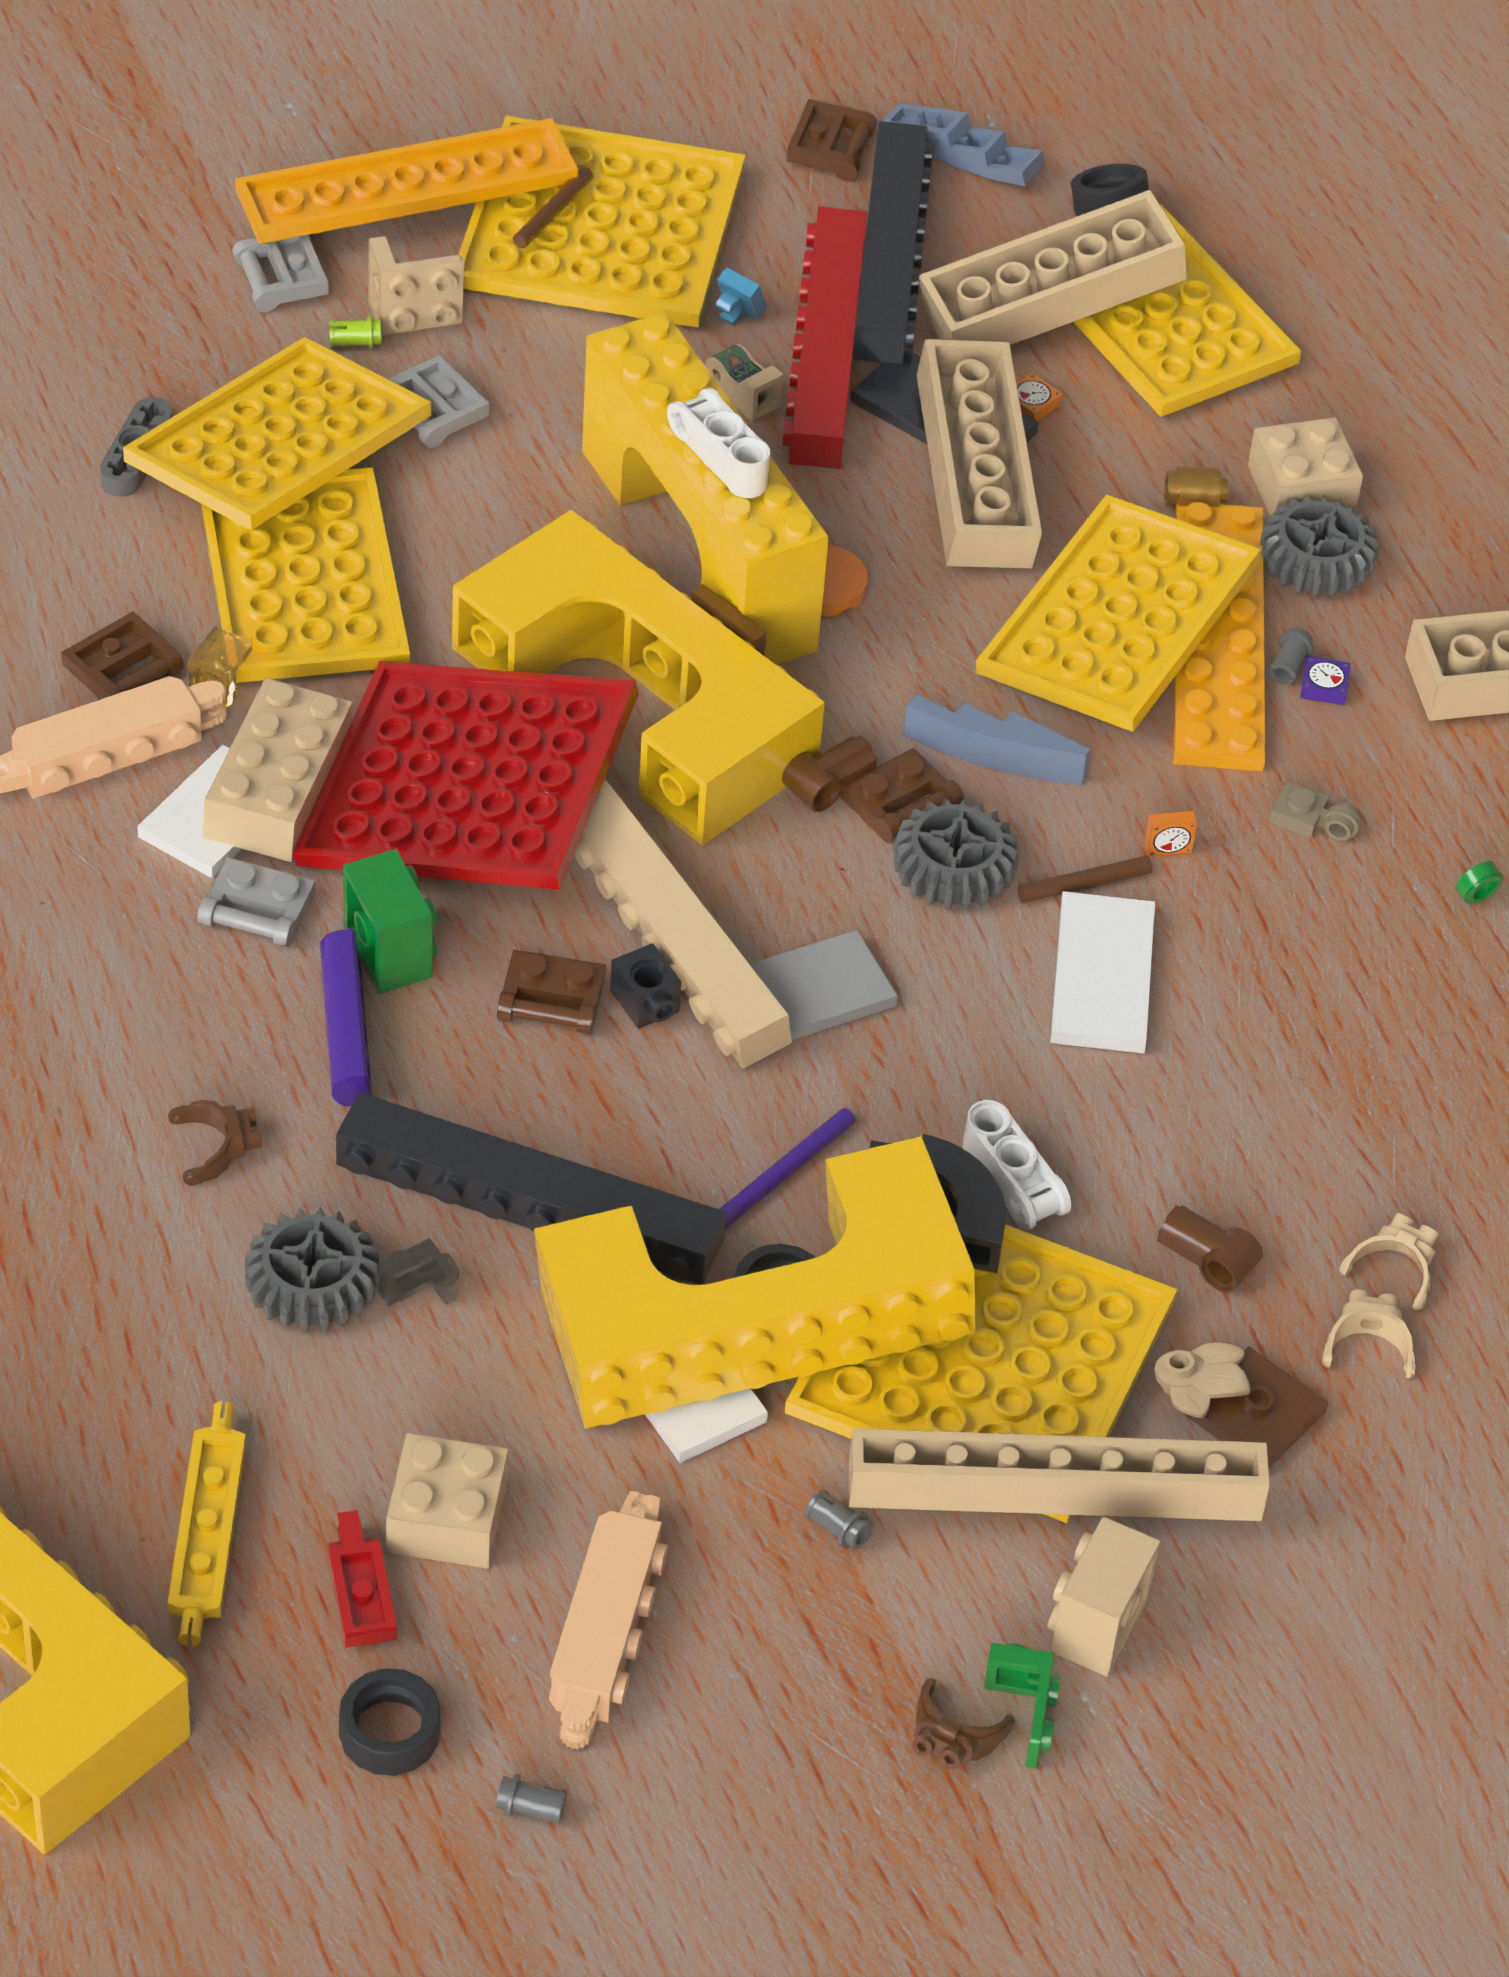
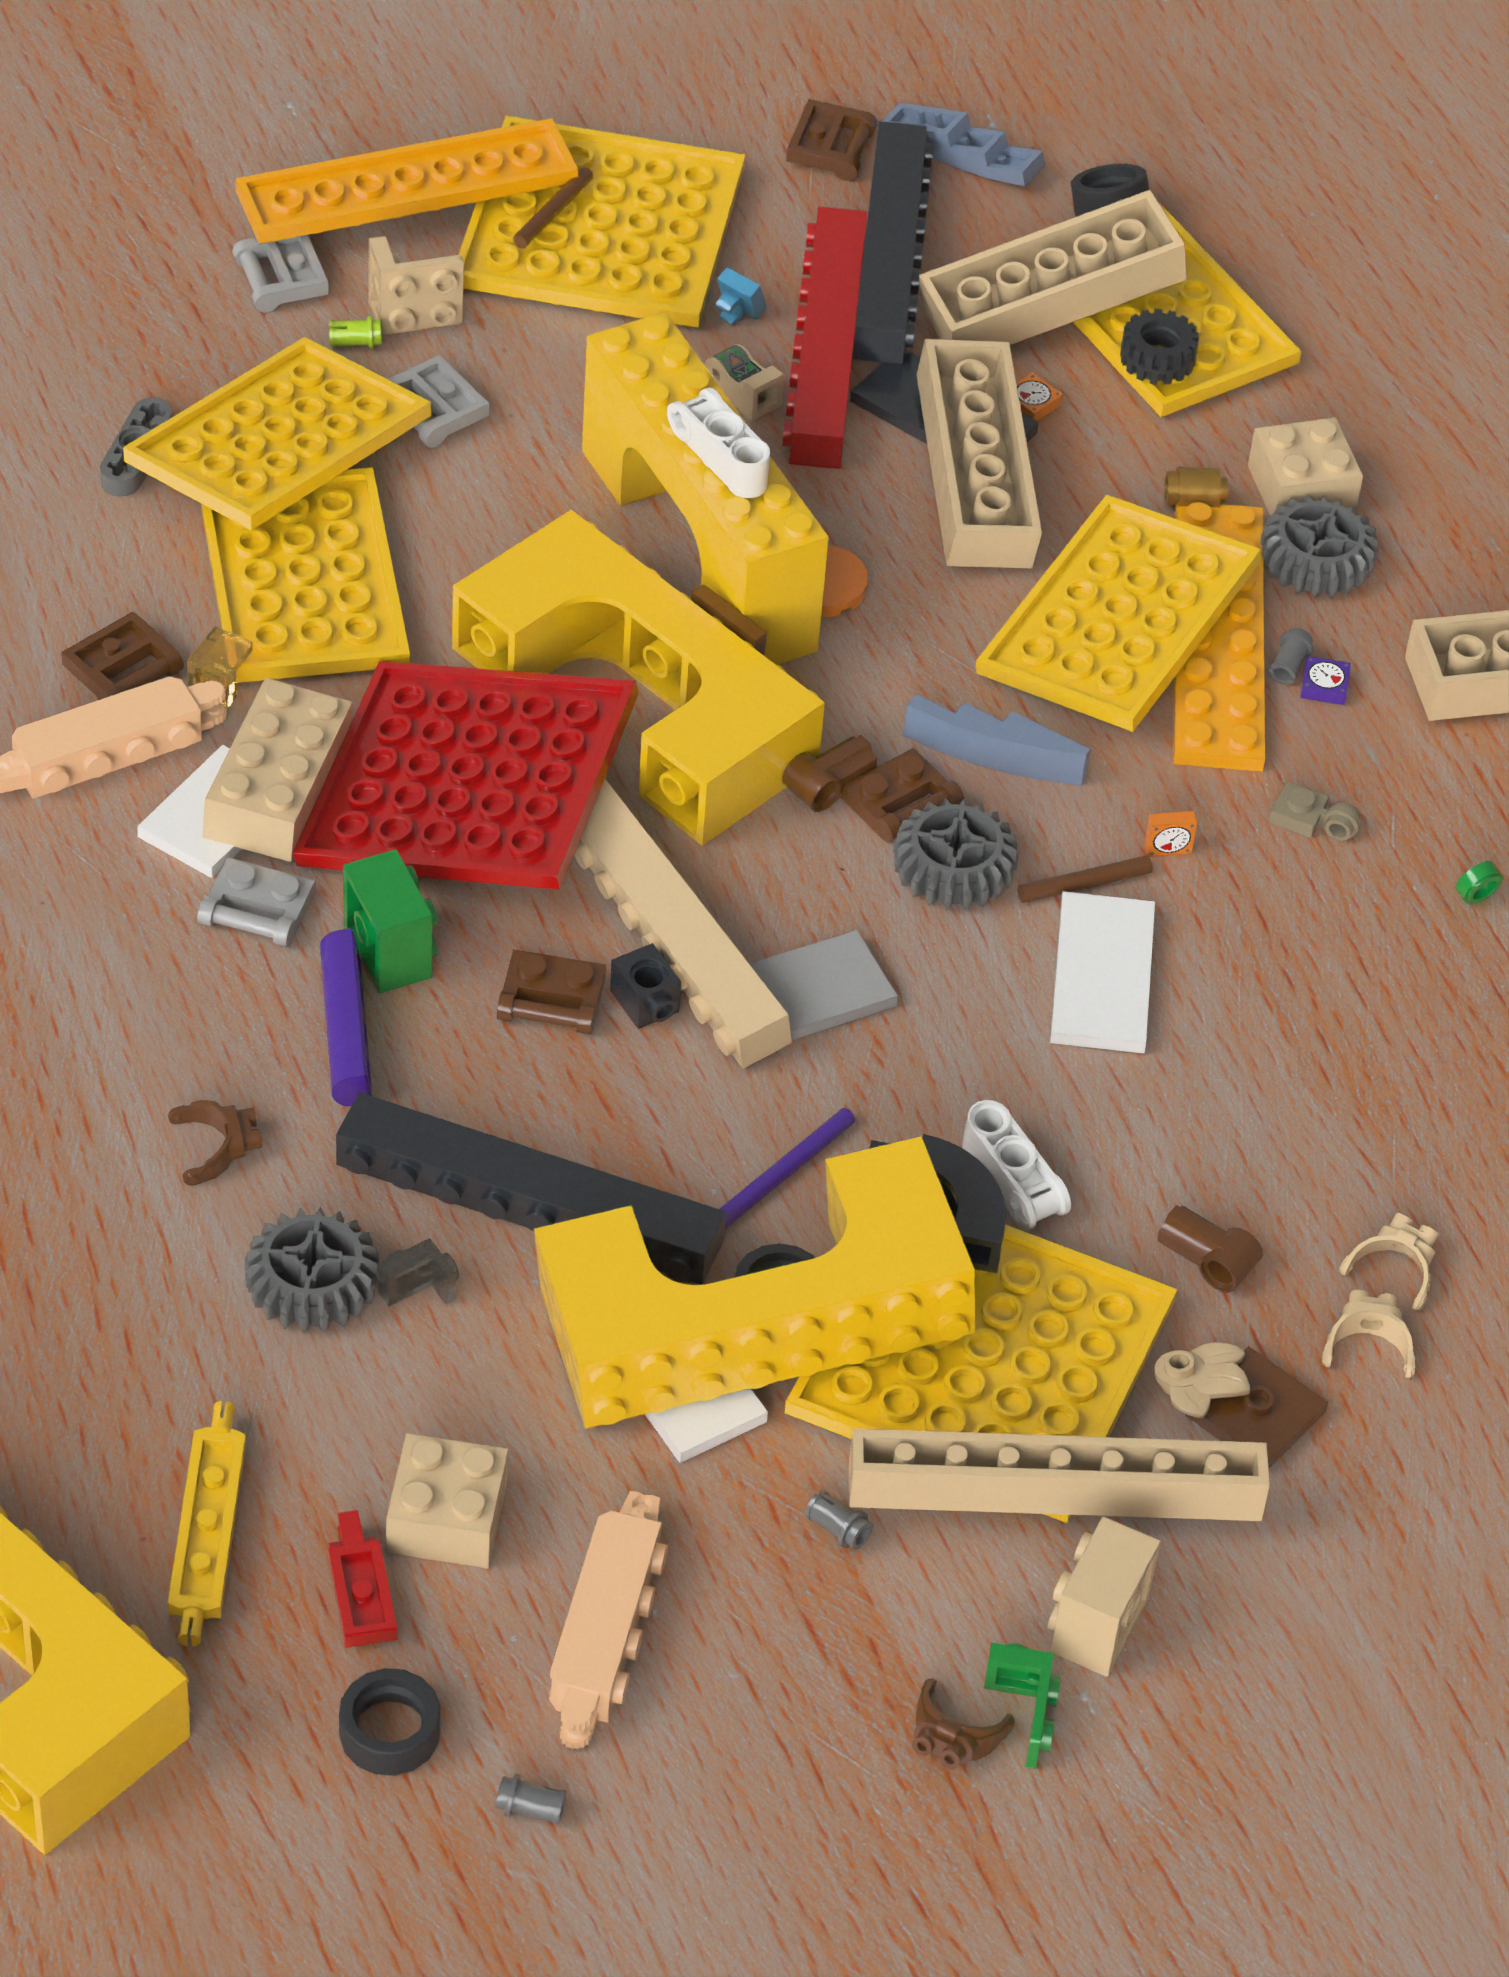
none -> black tyre [1120,309,1199,385]

